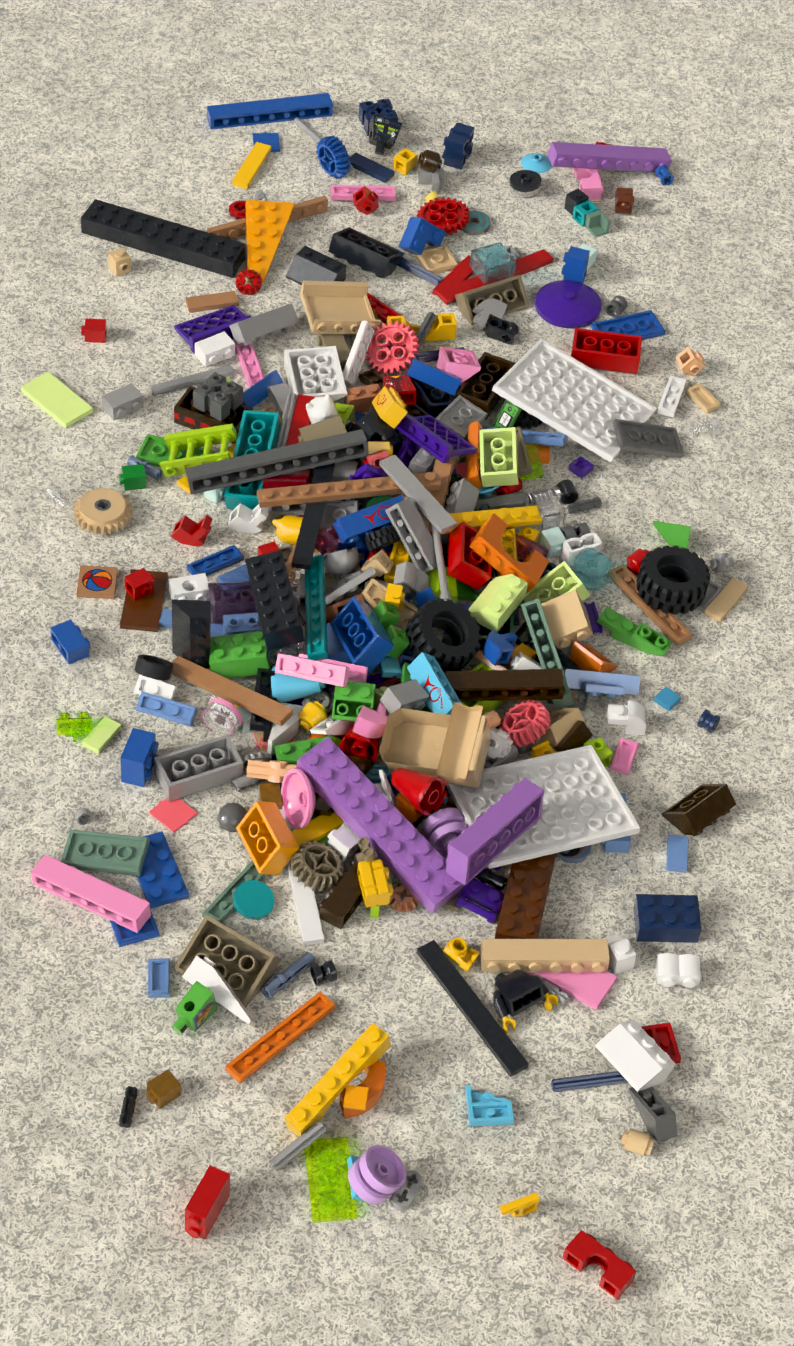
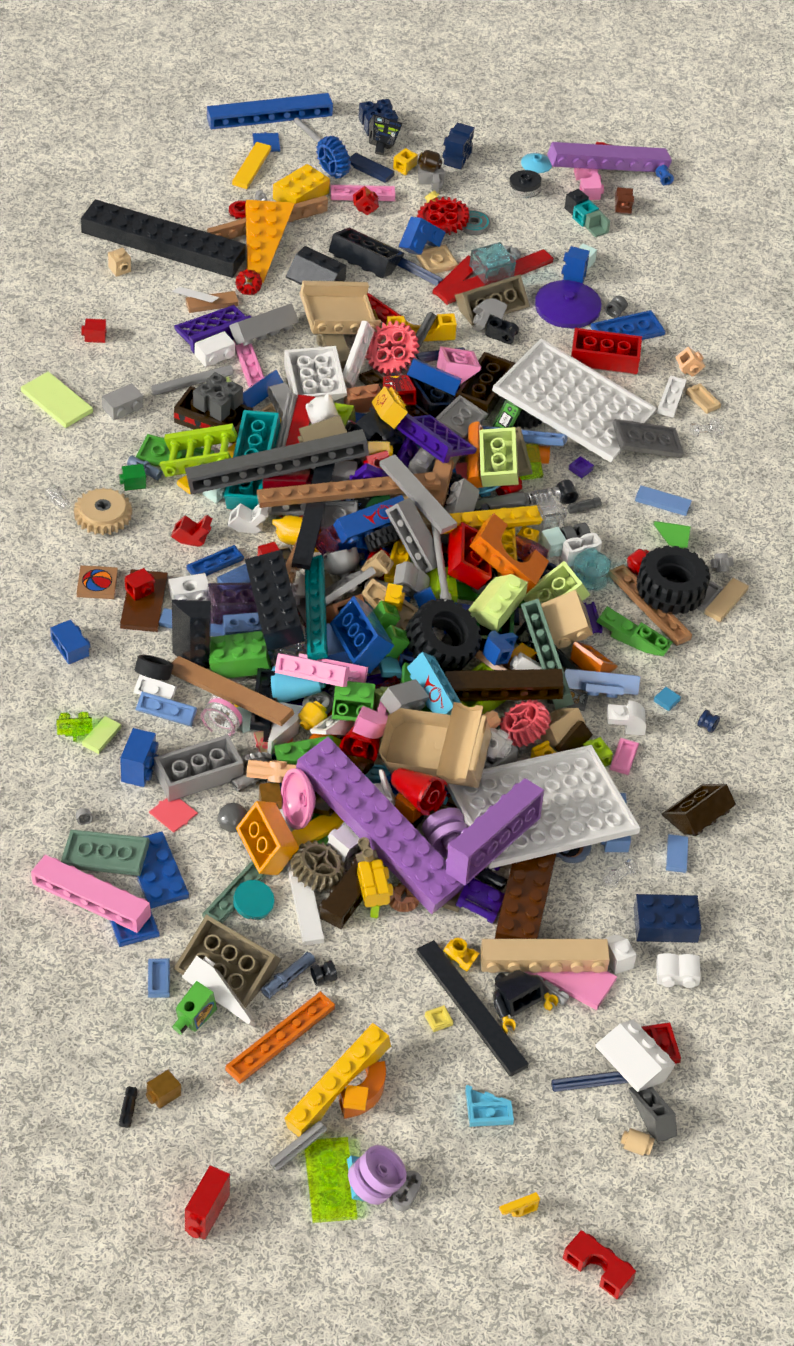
none -> white sticker [172,287,219,302]
none -> yellow brick [273,164,330,204]
none -> light yellow tile [425,1005,453,1032]
none -> medium blue tile [635,485,692,516]

